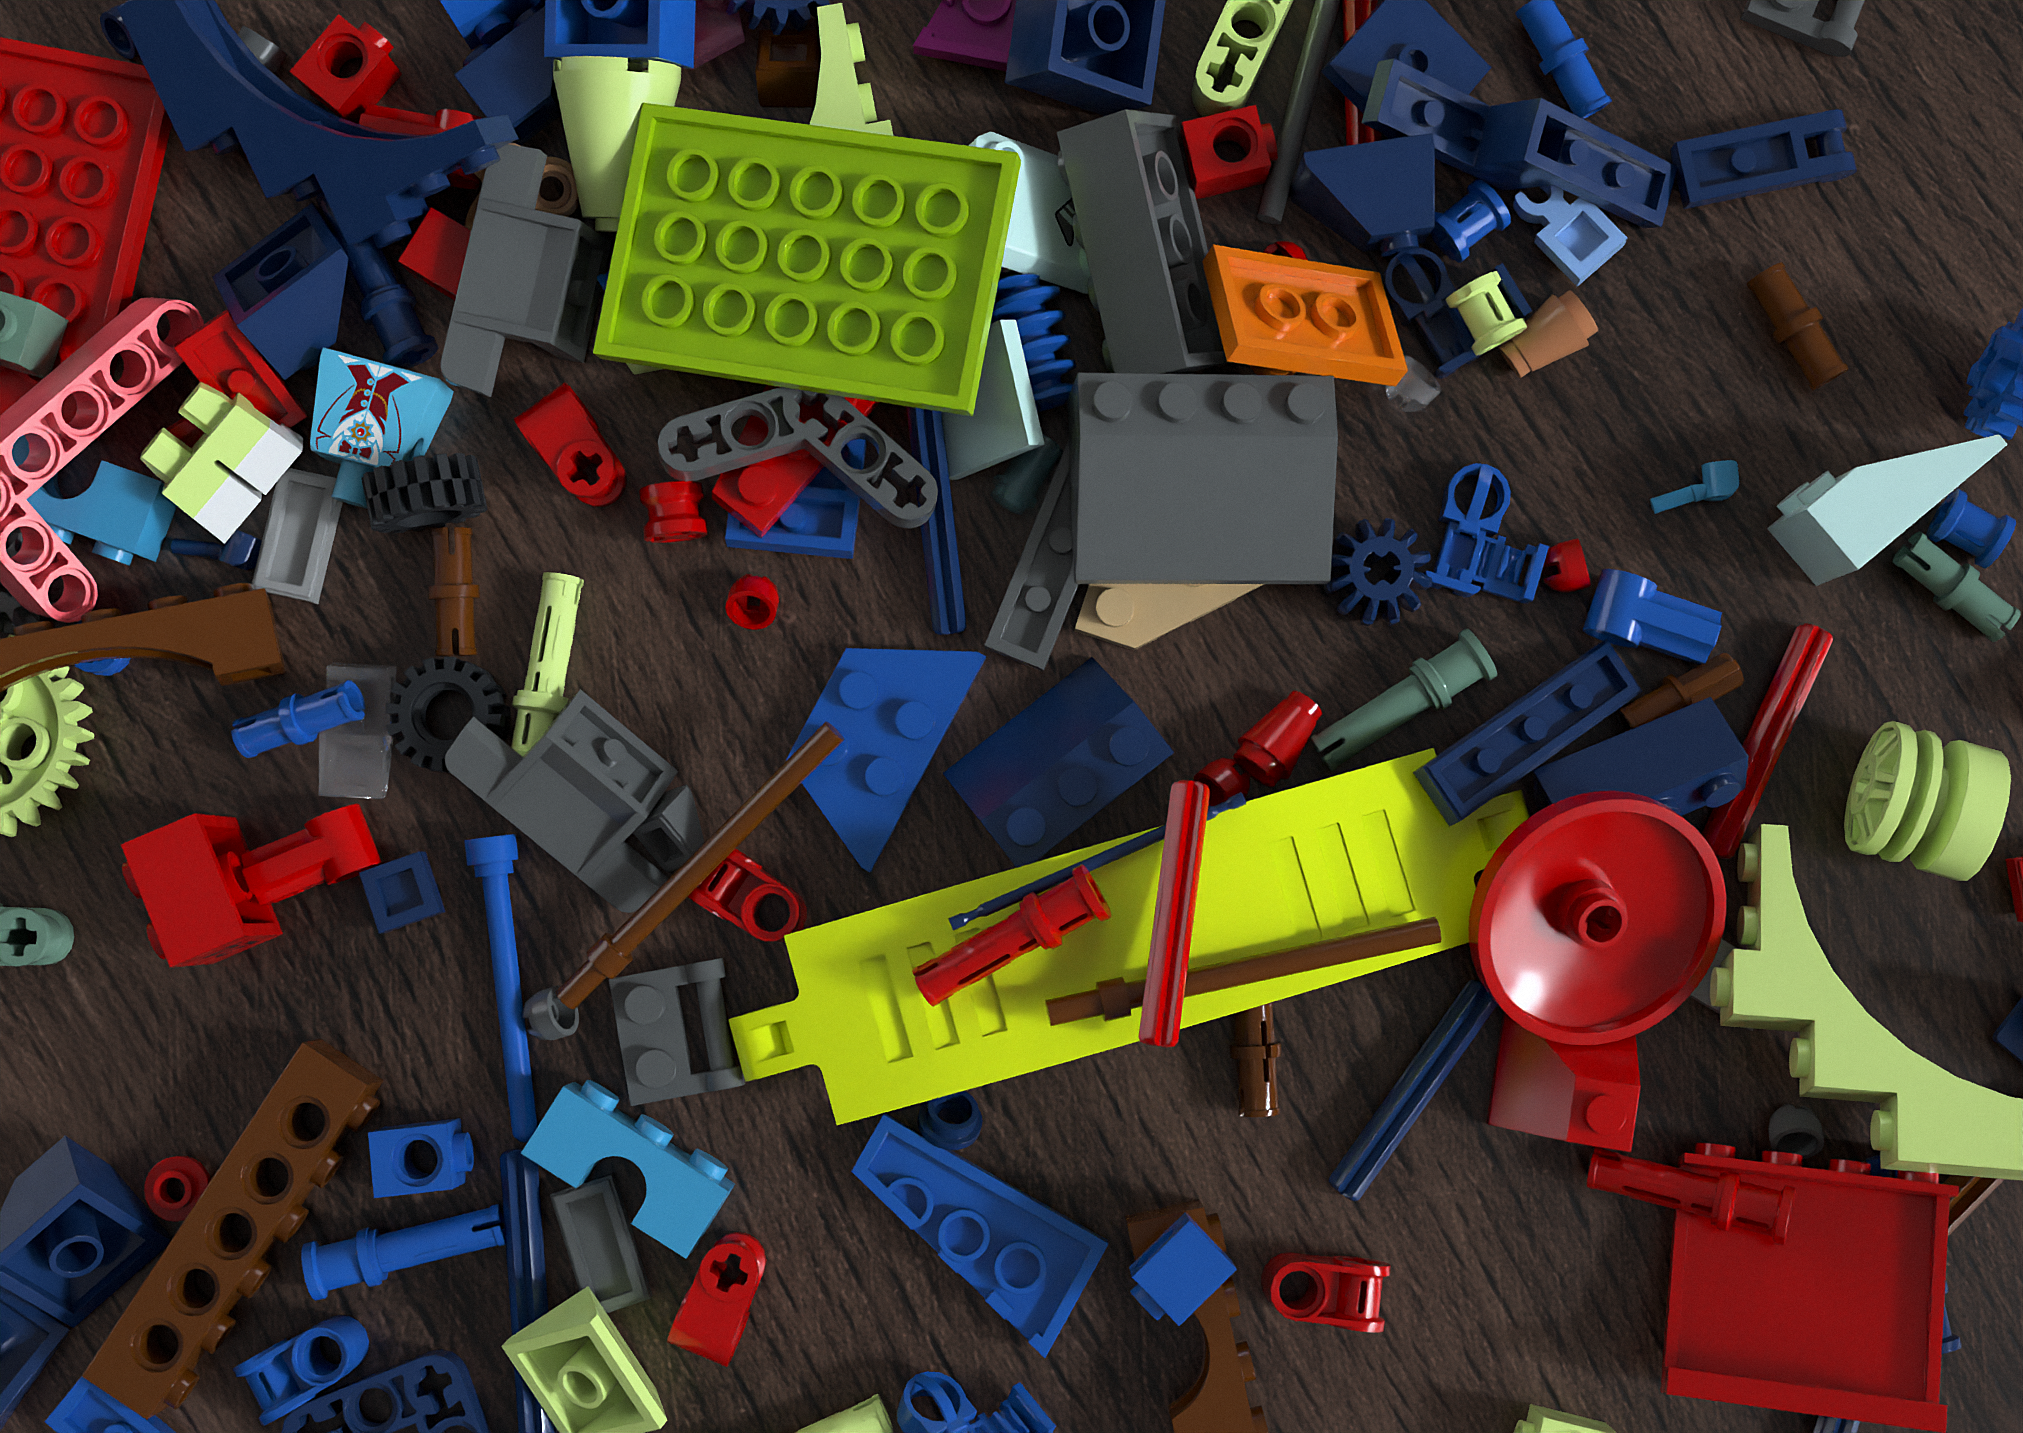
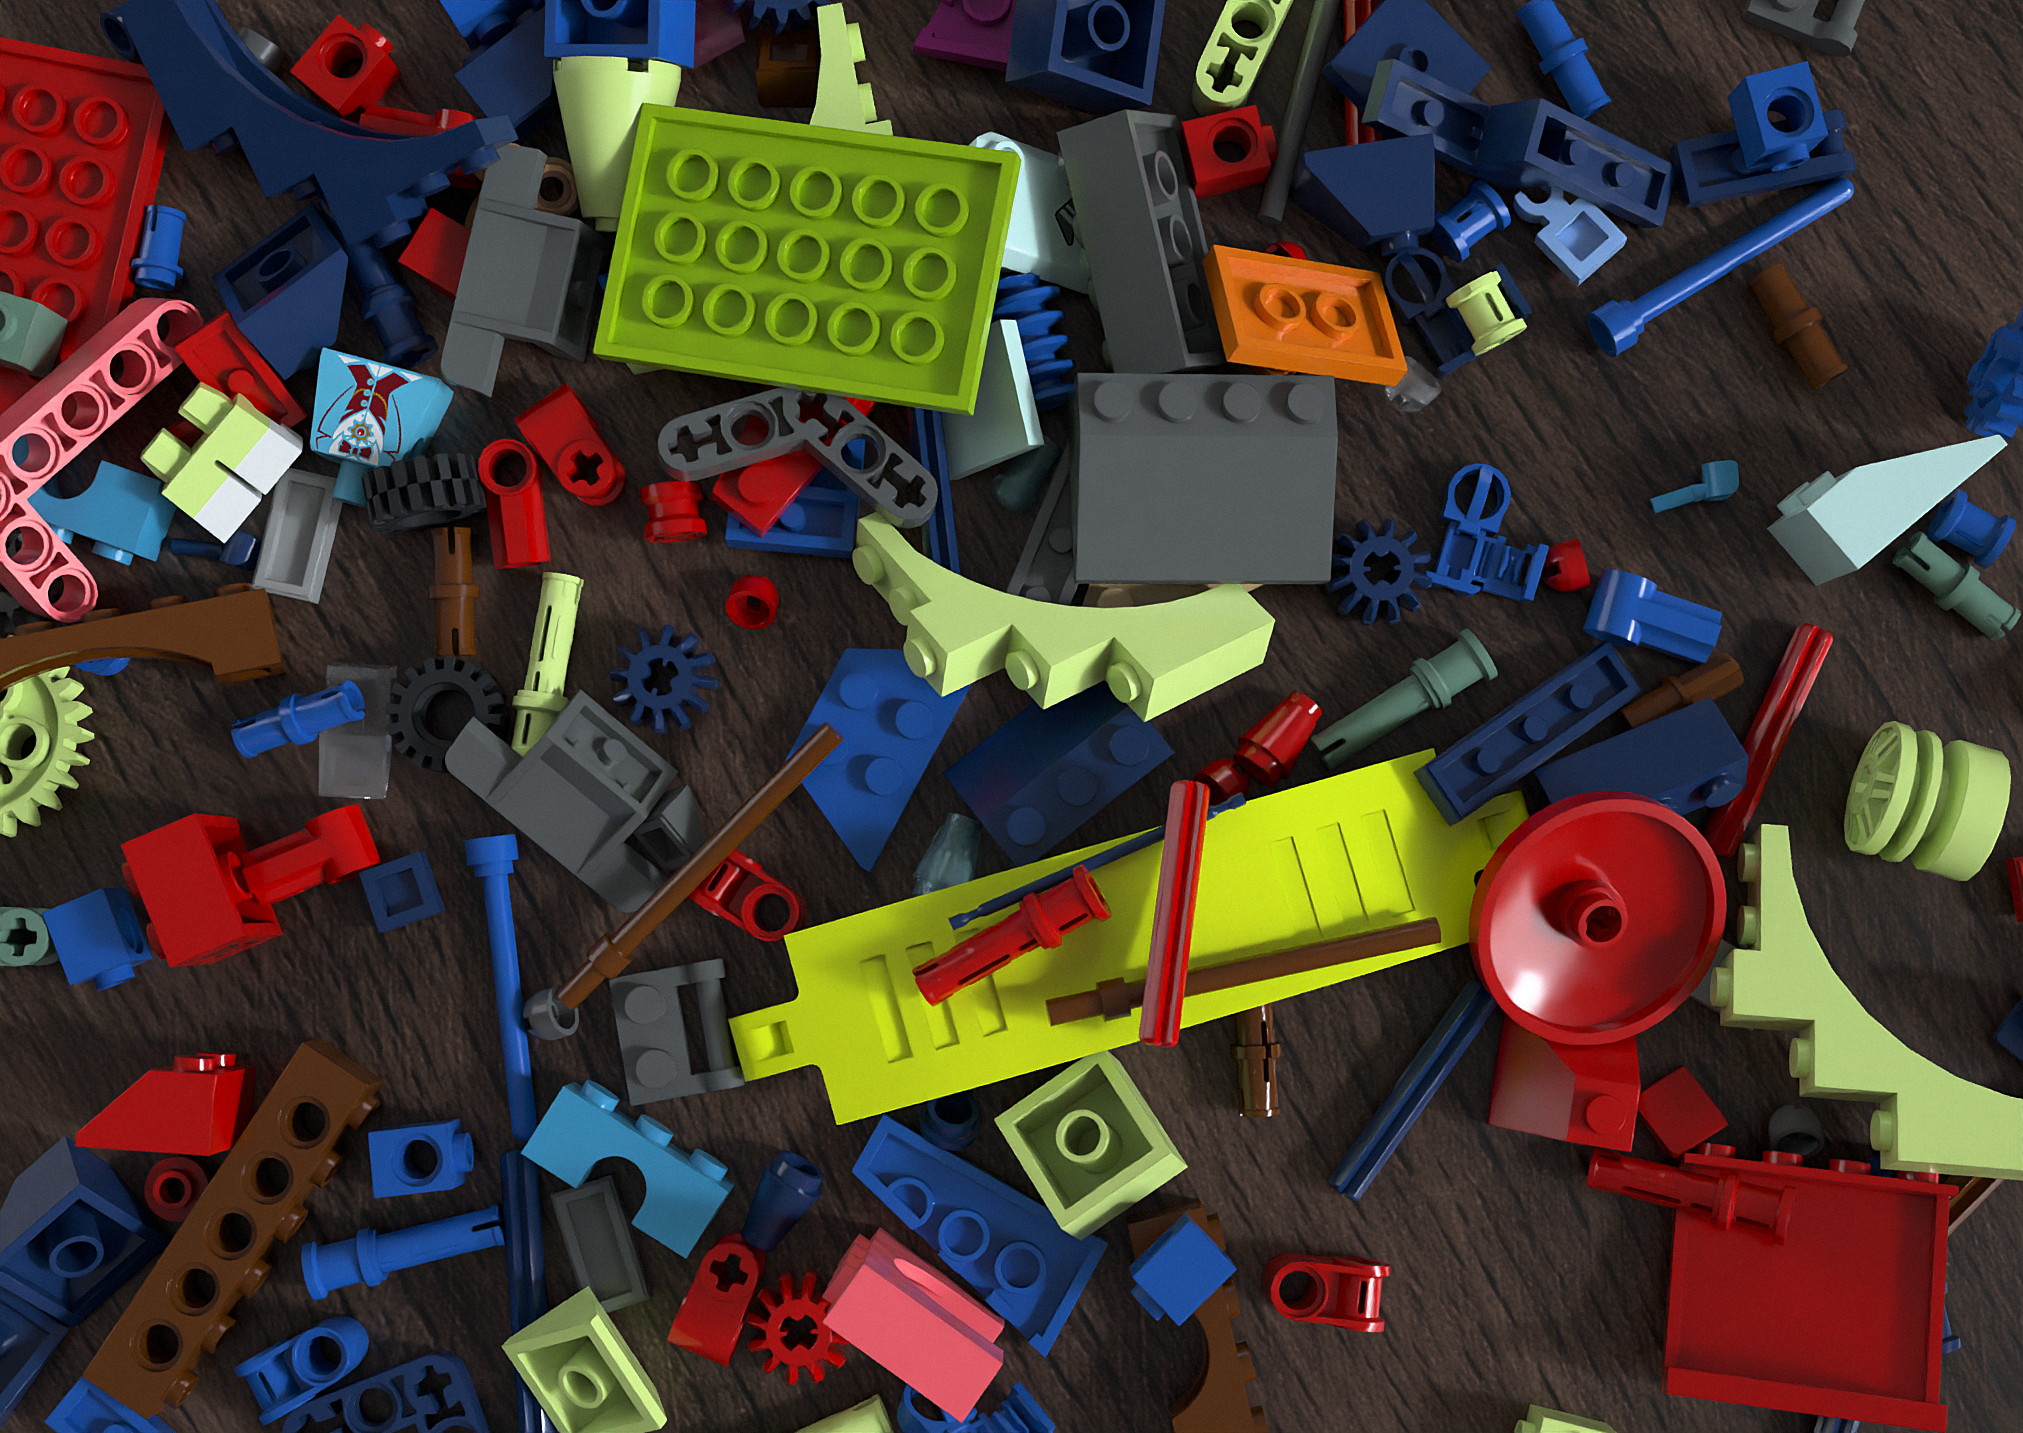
nougat cone [1499,290,1598,378] -> none
none -> blue brick [42,888,153,991]
none -> red slope [75,1051,257,1156]
none -> blue pin [131,205,186,291]
none -> red piece [478,439,551,569]
none -> dark blue gear [609,625,719,734]
none -> dark blue cone [740,1150,824,1252]
none -> red gear [746,1270,851,1385]
none -> coral arch [822,1226,1004,1423]
none -> yellowish green arch [852,512,1275,722]
none -> clear light blue cone [911,813,983,898]
none -> yellowish green brick [994,1050,1188,1241]
none -> blue piece [1587,177,1854,357]
none -> red slope [1637,1065,1728,1158]
none -> blue brick [1727,61,1828,171]

